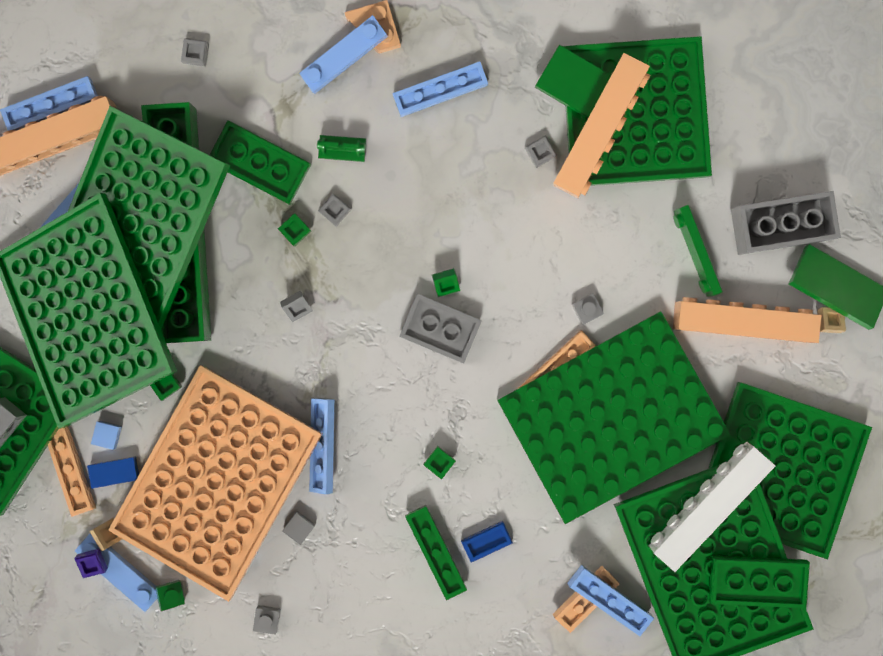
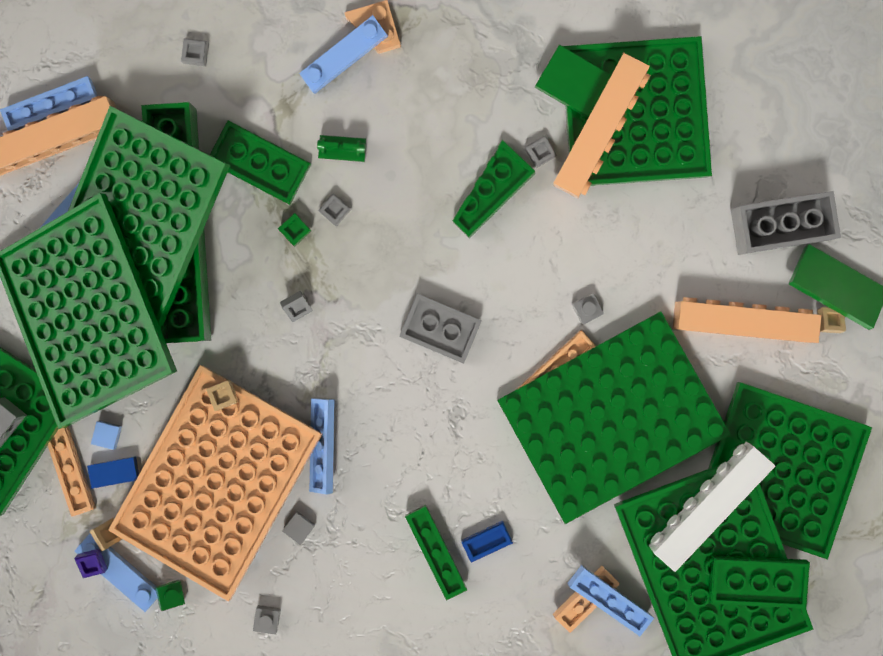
green plate [150,374,182,401] -> none
light blue plate [392,62,488,117] -> none
green plate [423,446,456,480] -> none
green plate [432,268,460,297] -> none
green plate [673,205,722,297] -> none
none -> tan plate [206,380,239,411]
none -> green wing [452,140,535,239]

